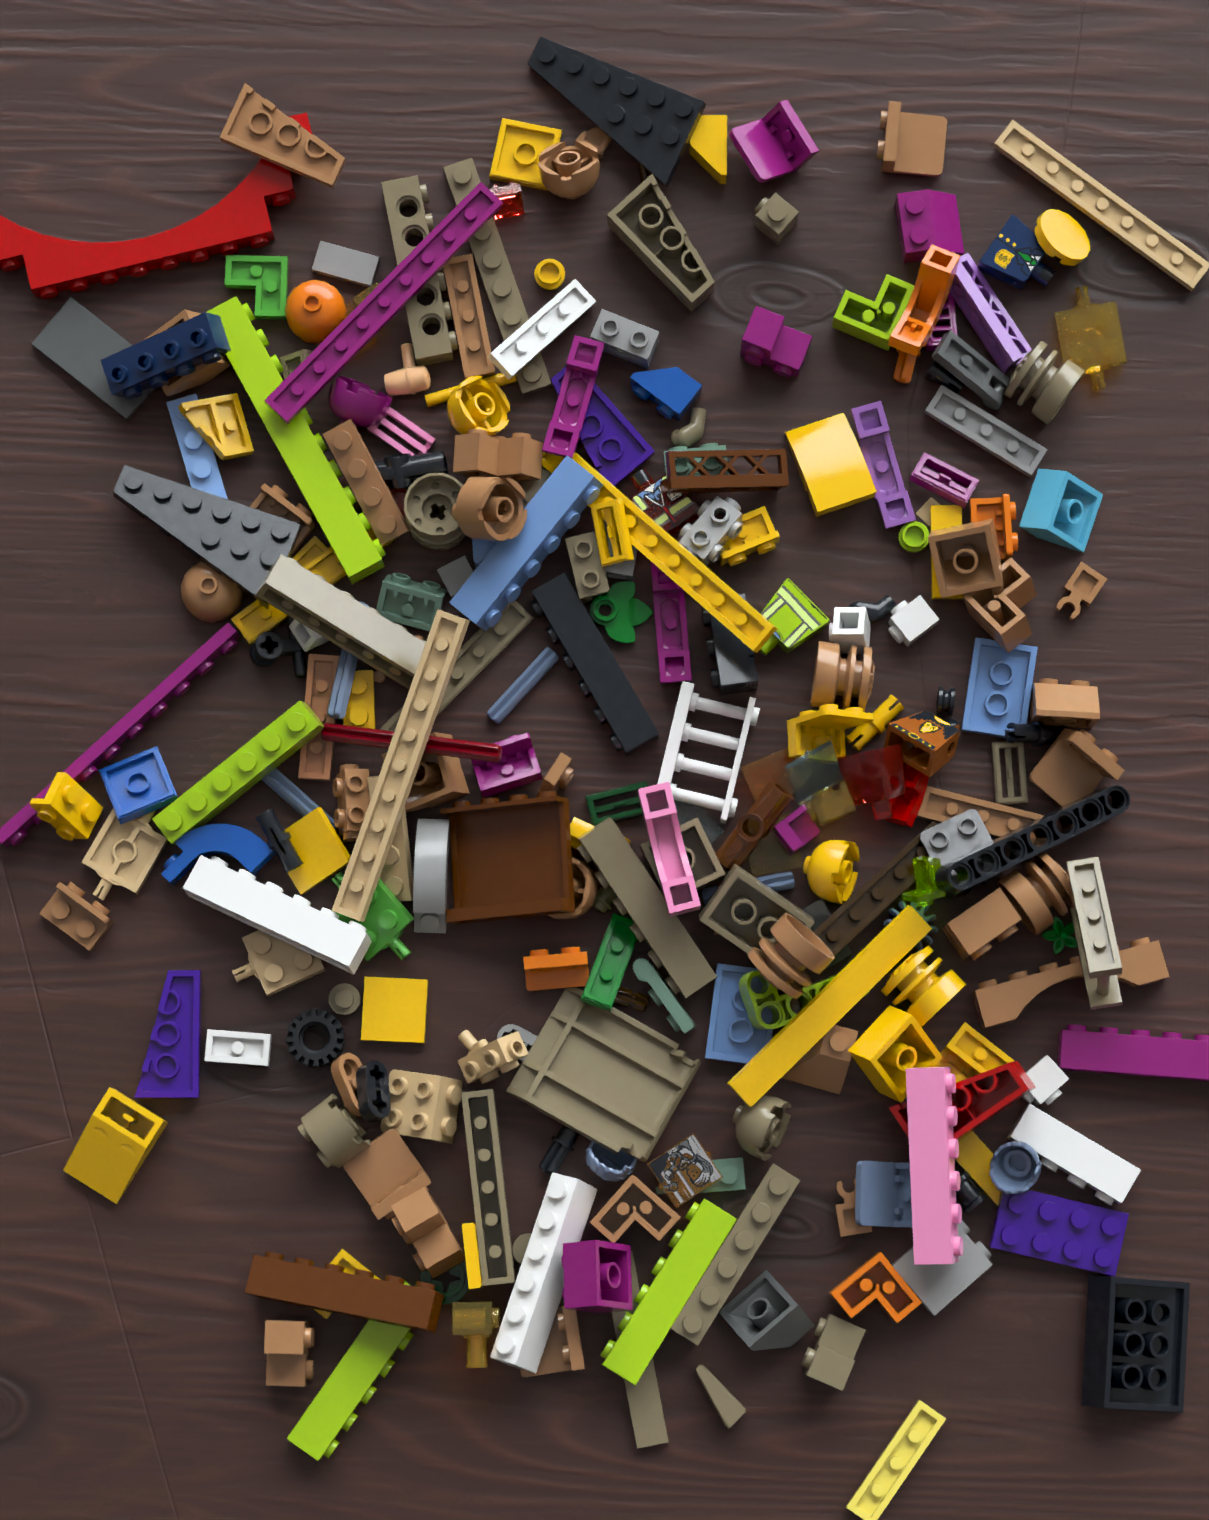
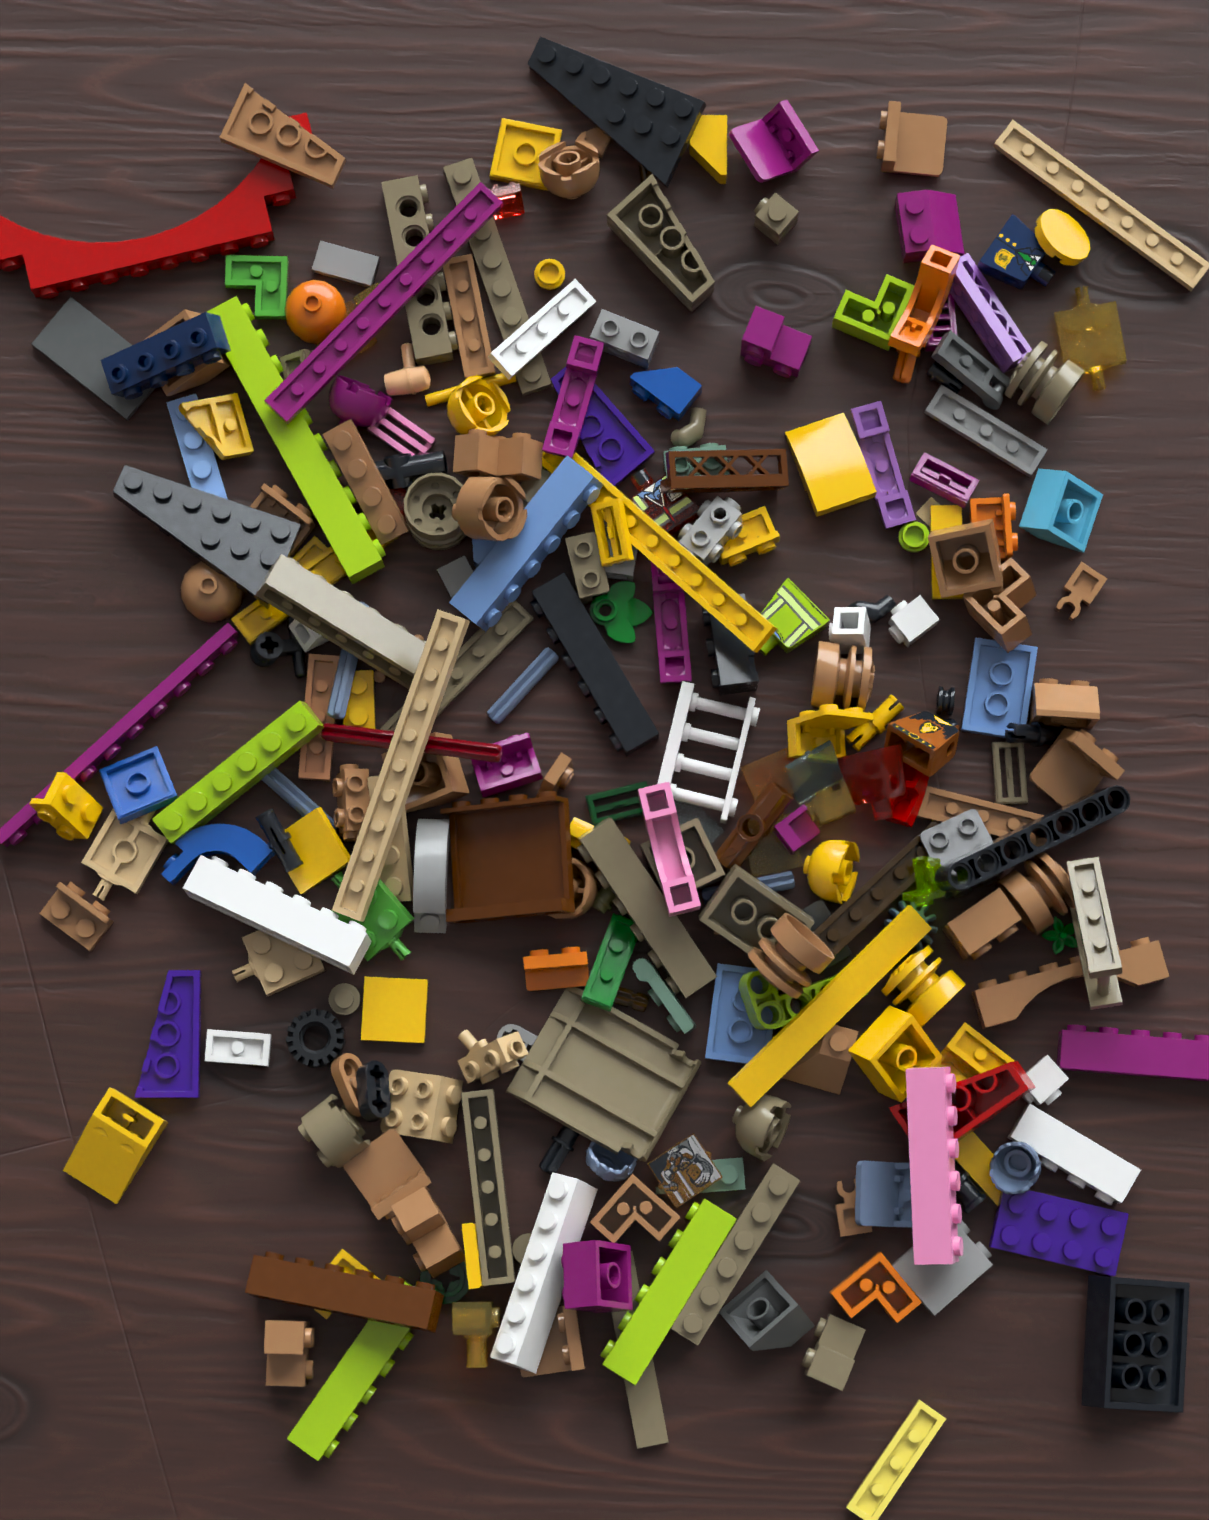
sand green bracket [376,573,447,631] -> none
dark tan slope [696,1364,746,1429] -> none

